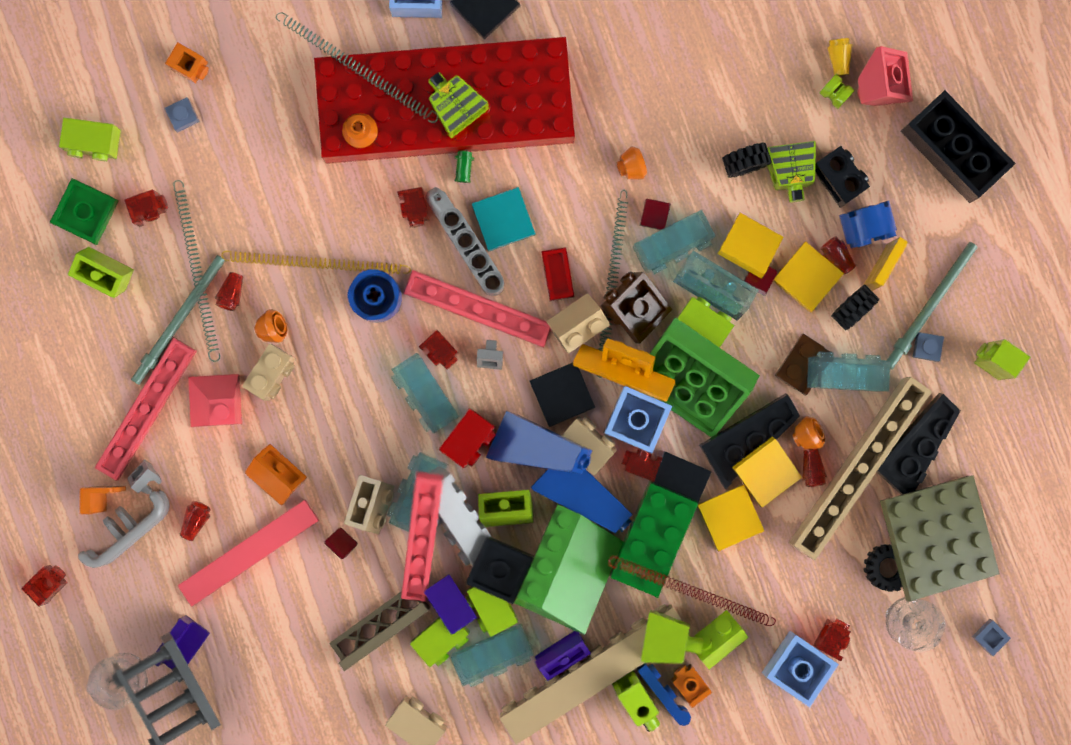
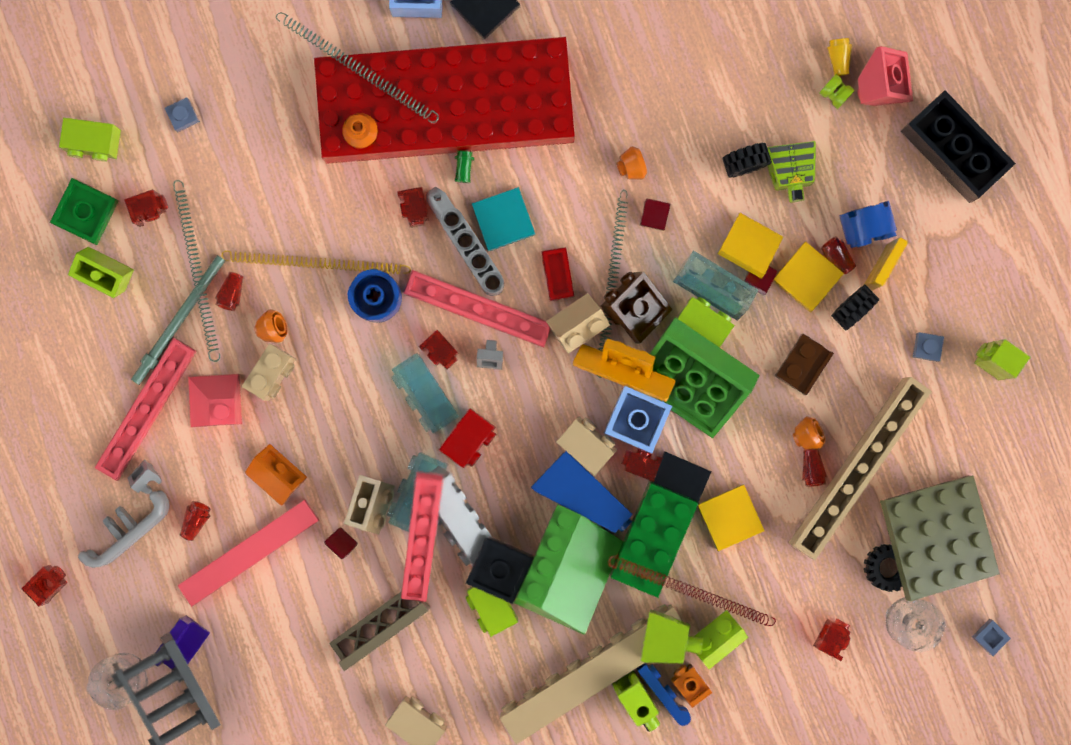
orange panel [80,486,126,514] -> none
orange brick [165,42,209,84] -> none
lime brick [410,617,470,668] -> none
dark purple panel [424,574,477,634] -> none
torso [428,72,489,139] -> none
clear light blue brick [451,623,534,687] -> none
lime brick [478,490,534,527] -> none
slope [486,411,592,474] -> none
black tile [530,363,596,427] -> none
dark purple panel [535,631,591,681] -> none
clear light blue brick [633,209,716,275] -> none
black wing [699,393,800,489] -> none
yellow tile [732,437,802,508] -> none
light blue brick [762,631,839,707] -> none
clear light blue brick [807,352,890,392] -> none
black brick [815,146,870,208] -> none
black wing [877,393,961,495] -> none
sand green bar [884,242,978,370] -> none

